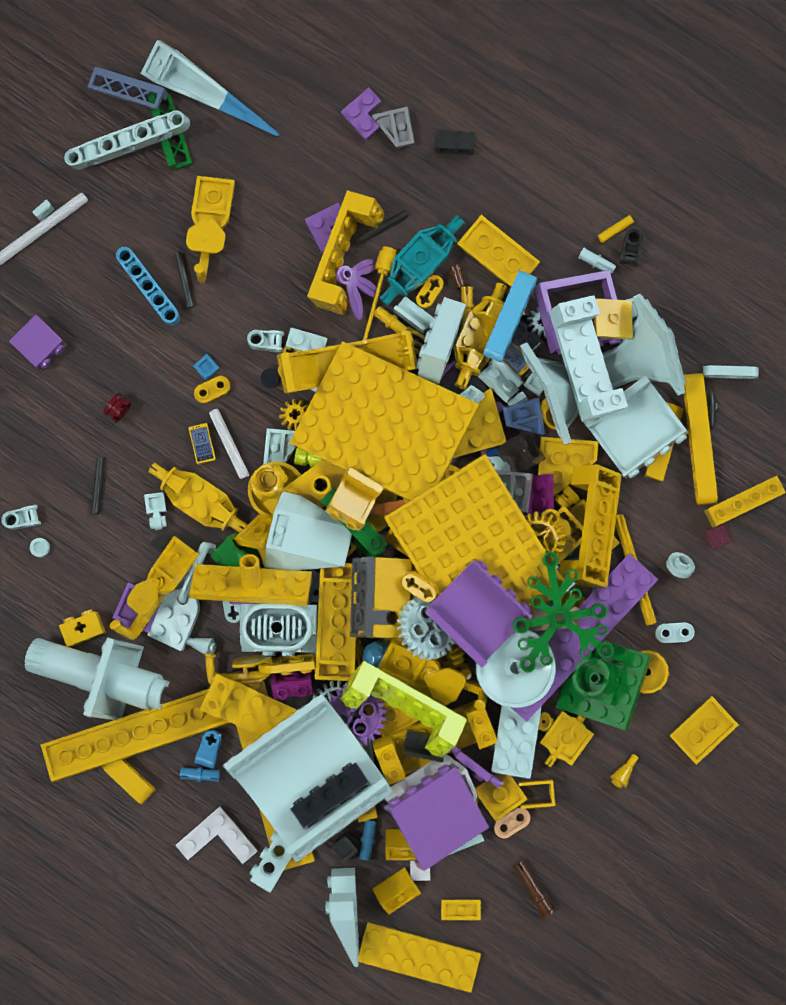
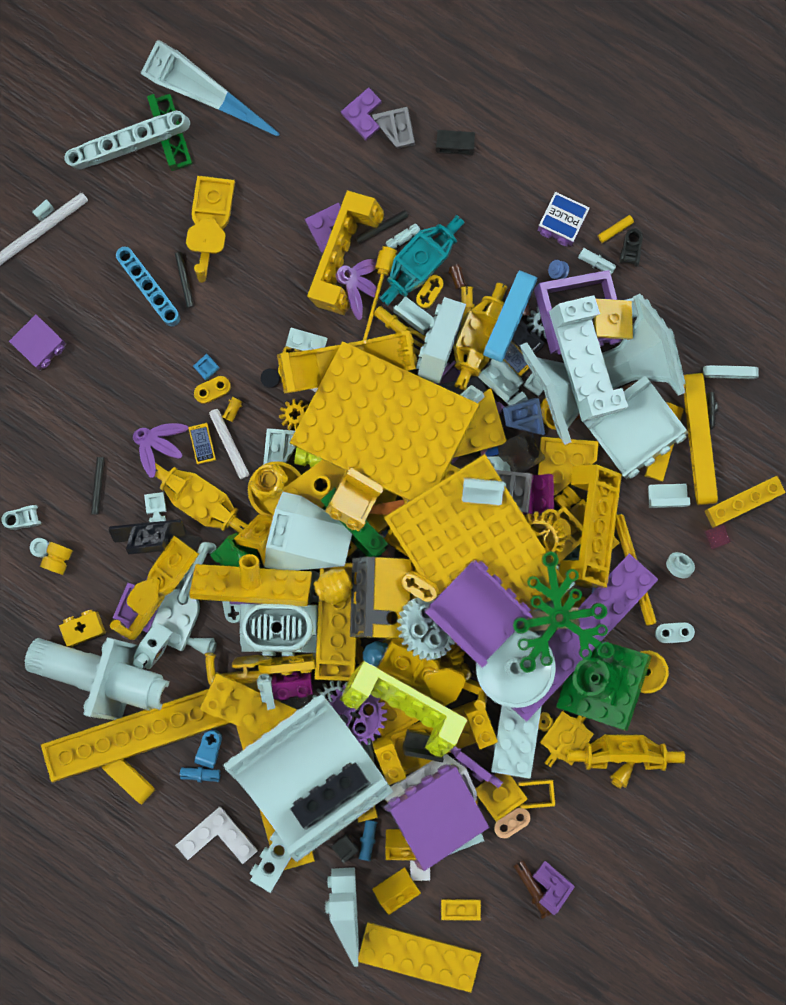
sand blue fence [87,67,168,110] -> none
dark red wheel [103,393,132,423] -> none
light aqua piece [247,330,284,352] -> none
yellow plate [457,215,540,288] -> none
yellow plate [669,696,739,765] -> none
none -> yellow wheel [40,541,73,575]
none -> black bracket [109,519,186,554]
none -> medium lavender plant [133,423,188,477]
none -> light aqua torso [133,622,172,669]
none -> yellow pin [222,397,242,422]
none -> light aqua plate [257,673,275,710]
none -> yellow hair [313,569,353,605]
none -> light aqua axle [386,224,420,249]
none -> light aqua panel [462,478,505,505]
none -> medium lavender plate [533,861,575,915]
none -> piece [538,192,589,246]
none -> medium blue wheel [548,260,569,279]
none -> yellow plate [567,735,685,771]
none -> light aqua panel [648,484,690,508]

